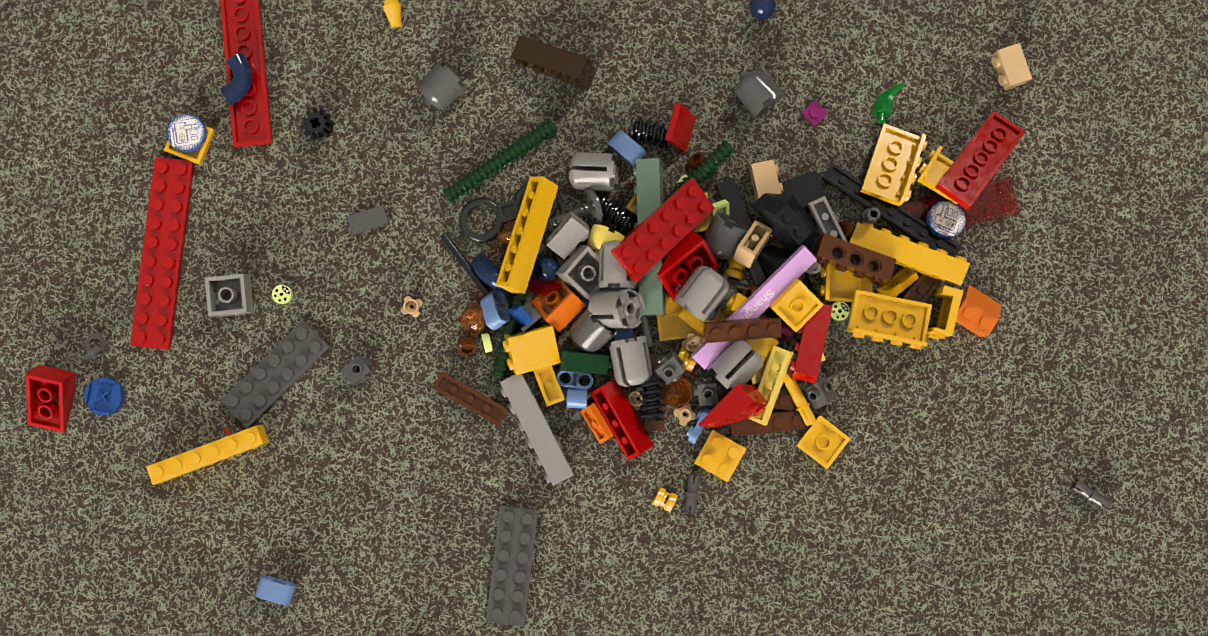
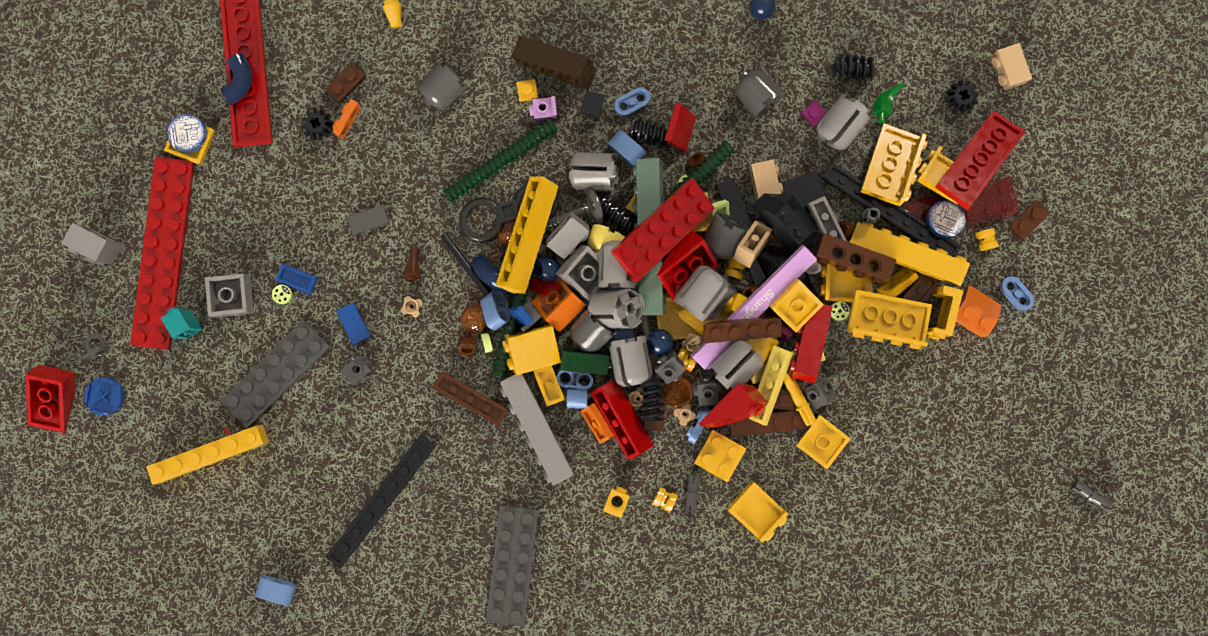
none -> light grey brick [61,223,122,266]
none -> teal brick [161,307,203,339]
none -> blue tile [274,263,318,295]
none -> reddish brown plate [325,62,366,103]
none -> black tile [326,434,436,569]
none -> orange plate [333,99,361,139]
none -> blue tile [336,302,371,345]
none -> reddish brown cone [402,246,421,282]
none -> yellow plate [516,79,538,102]
none -> lavender brick [529,96,557,121]
none -> black panel [581,90,605,121]
none -> yellow brick [603,486,630,518]
none -> medium blue plate [614,87,650,117]
none -> dark blue piece [647,329,674,356]
none -> yellow panel [726,481,788,543]
none -> light grey cylinder [816,94,872,150]
none -> black piece [832,53,875,81]
none -> black gear [945,80,979,114]
none -> yellow wheel [975,228,999,251]
none -> medium blue plate [1000,276,1034,311]
none -> reddish brown plate [1008,200,1050,241]

